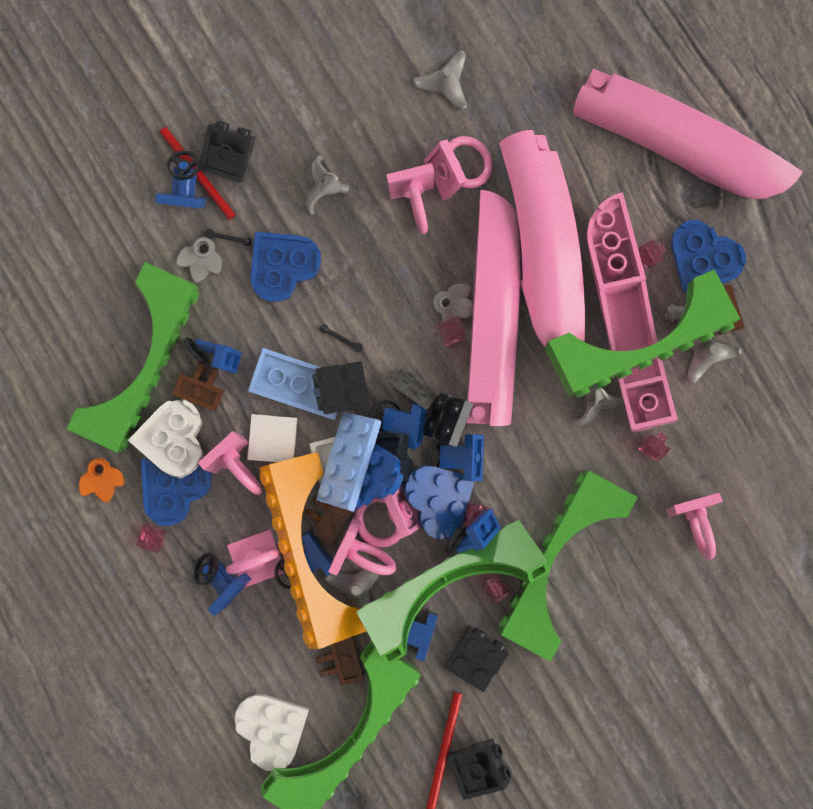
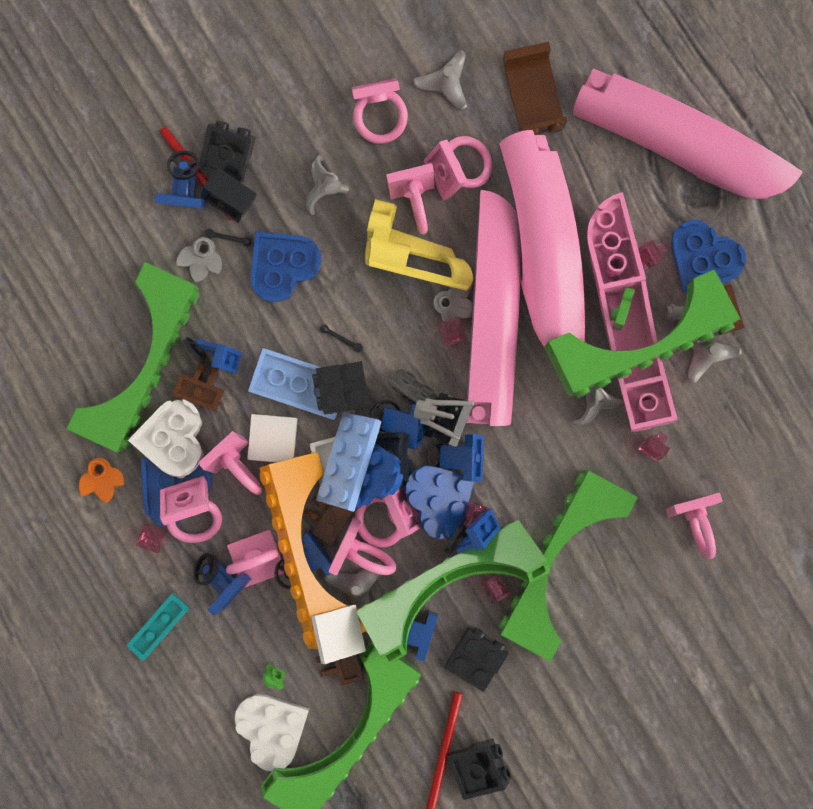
none -> teal plate [126,592,191,661]
none -> bright pink tile [160,476,222,543]
none -> black panel [200,168,257,223]
none -> bright green plate [262,664,286,690]
none -> white tile [311,605,366,664]
none -> bright pink tile [351,78,408,144]
none -> light yellow panel [365,199,473,291]
none -> light grey plant [414,398,474,440]
none -> reddish brown panel [503,41,567,135]
none -> bright green plate [610,287,635,331]

